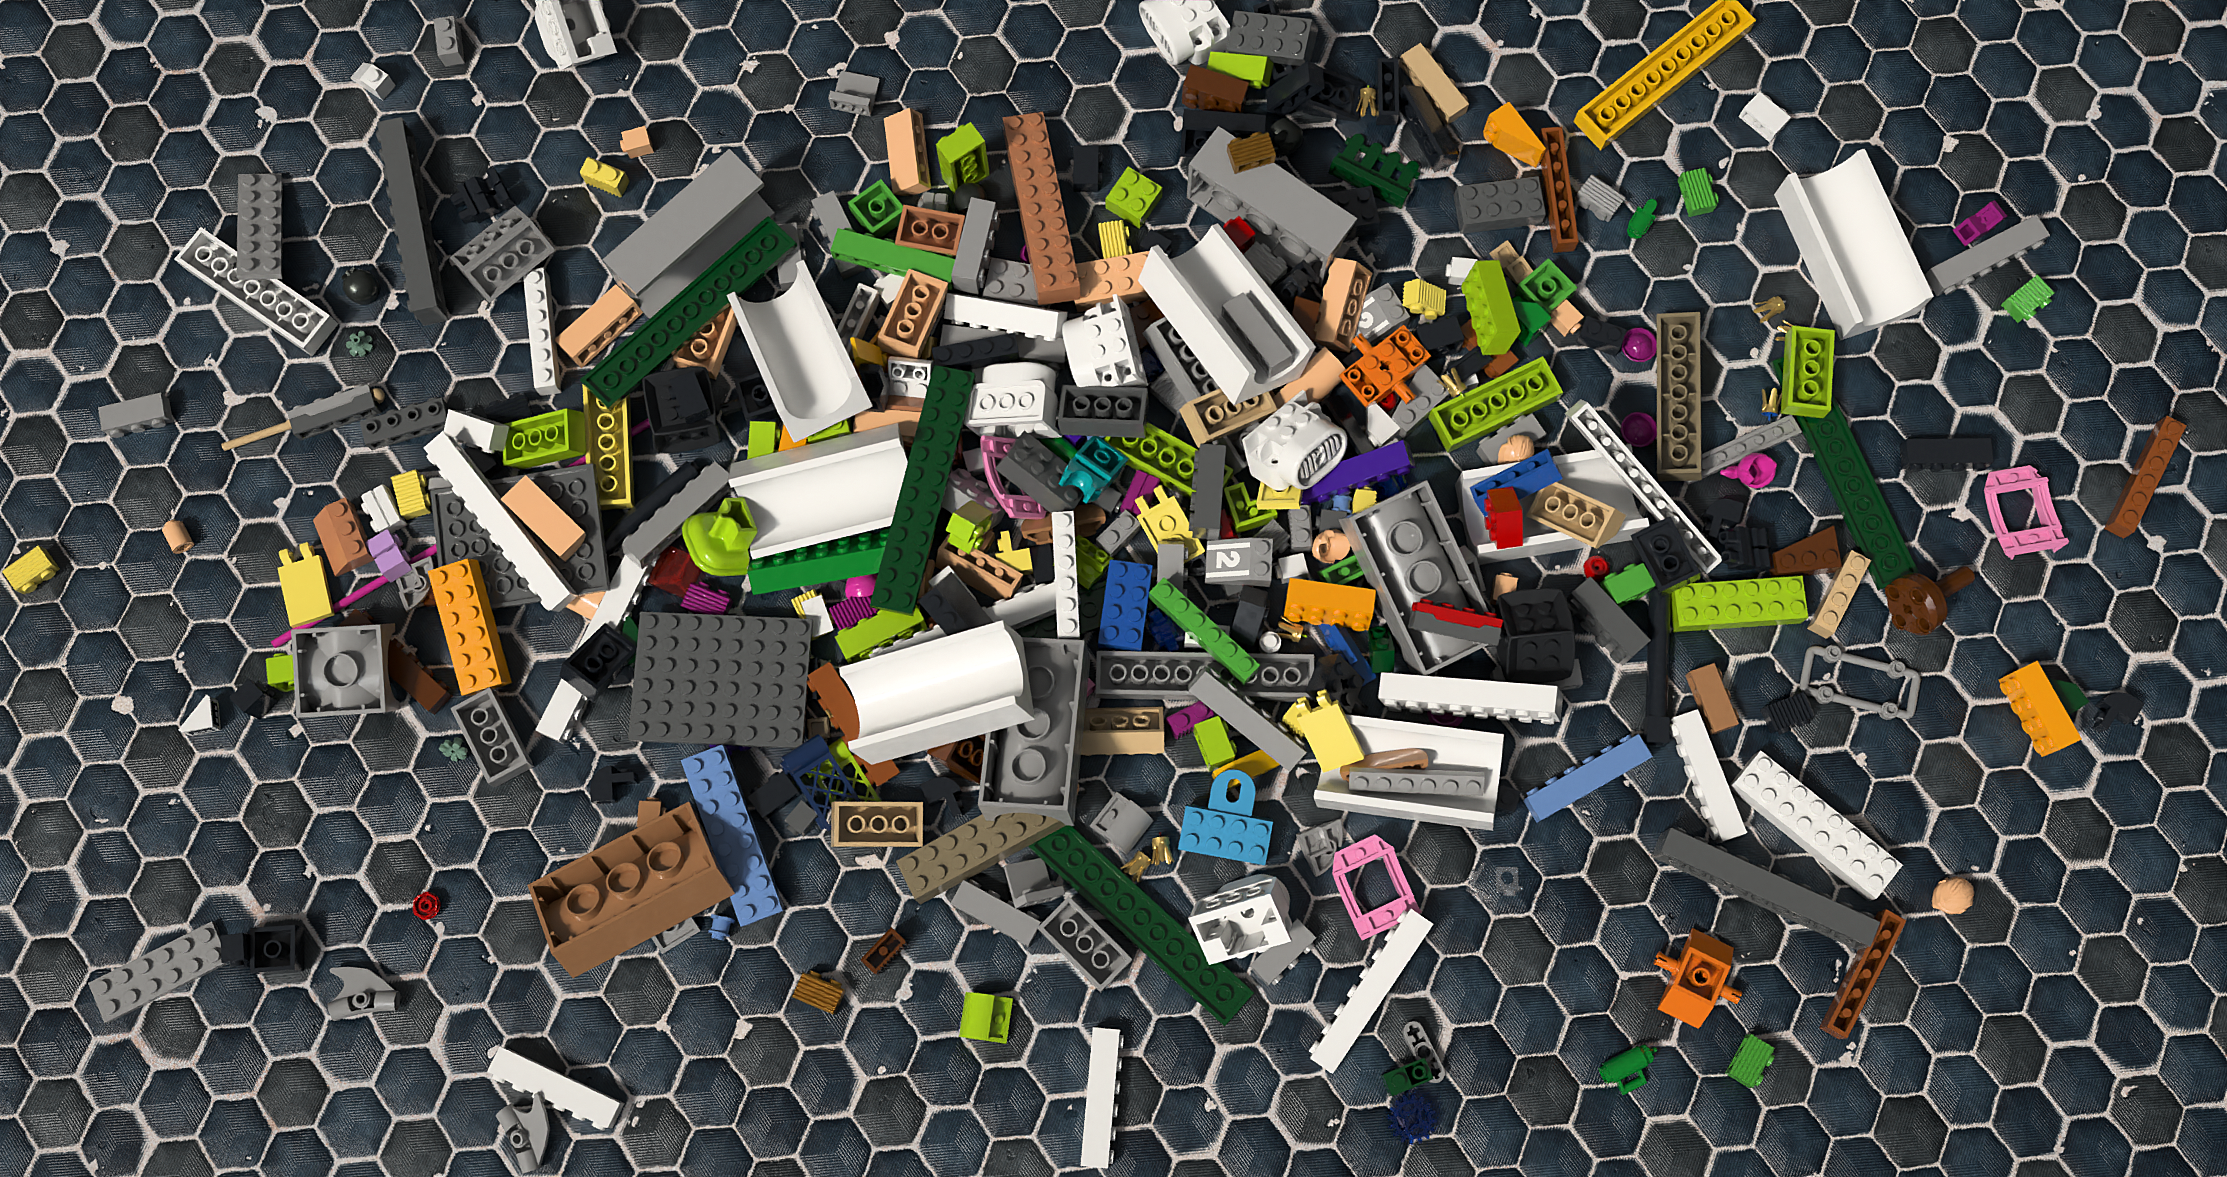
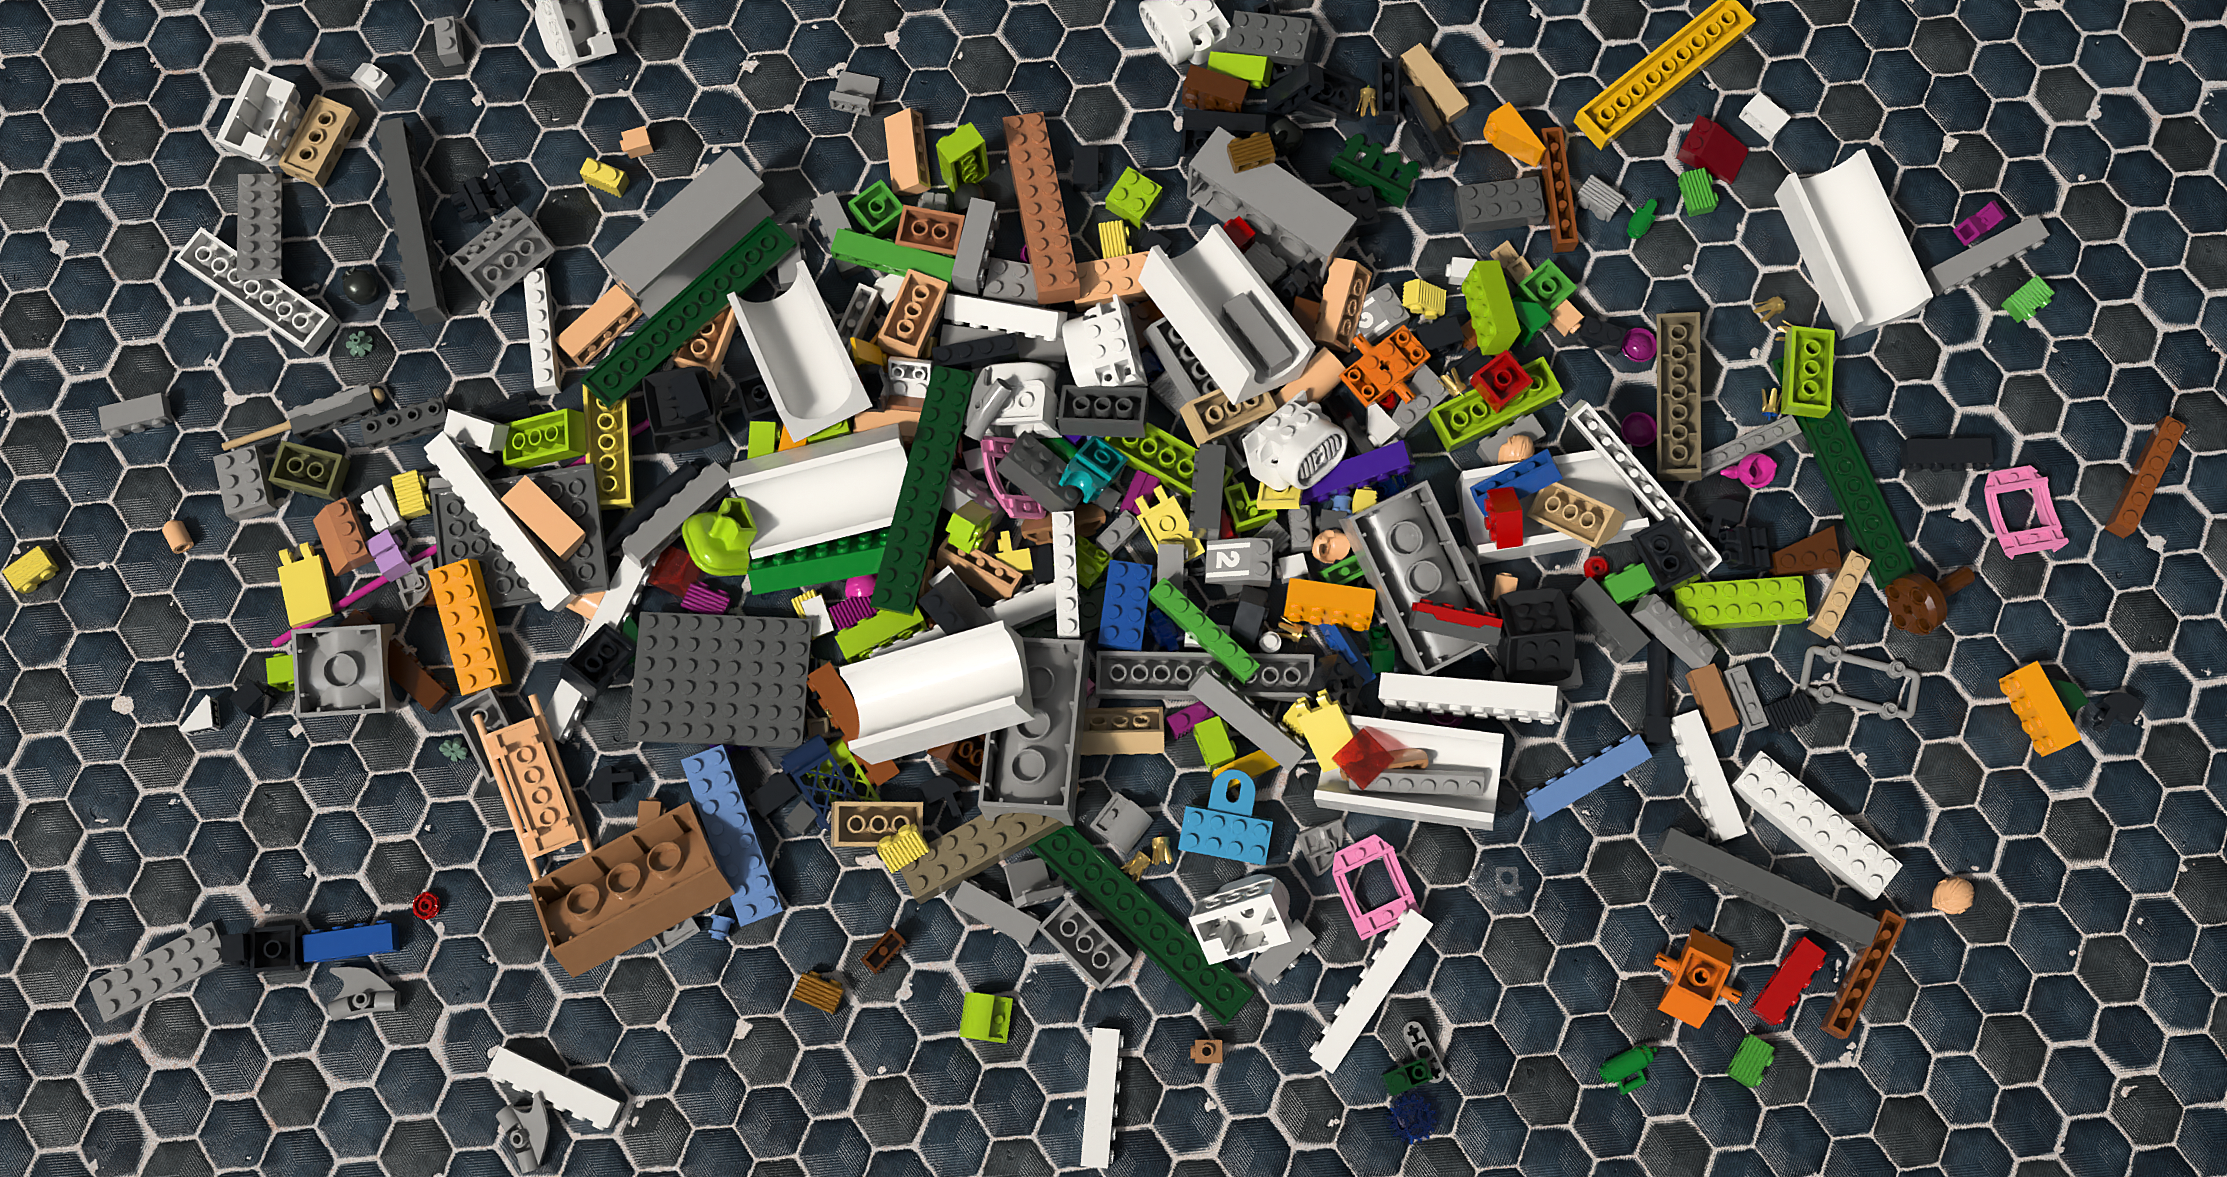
none -> light grey brick [213,445,277,522]
none -> white brick [215,67,306,166]
none -> olive brick [268,440,351,501]
none -> tan brick [278,94,360,189]
none -> blue brick [302,920,400,964]
none -> light nougat piece [472,694,595,881]
none -> light yellow brick [876,823,930,873]
none -> light grey pin [964,368,1013,442]
none -> medium nougat brick [1190,1040,1223,1064]
none -> clear red plate [1331,728,1395,791]
none -> red brick [1470,350,1534,414]
none -> light grey brick [1631,594,1718,670]
none -> dark red slope [1676,115,1749,185]
none -> light grey plate [1722,664,1769,733]
none -> red brick [1748,937,1827,1026]

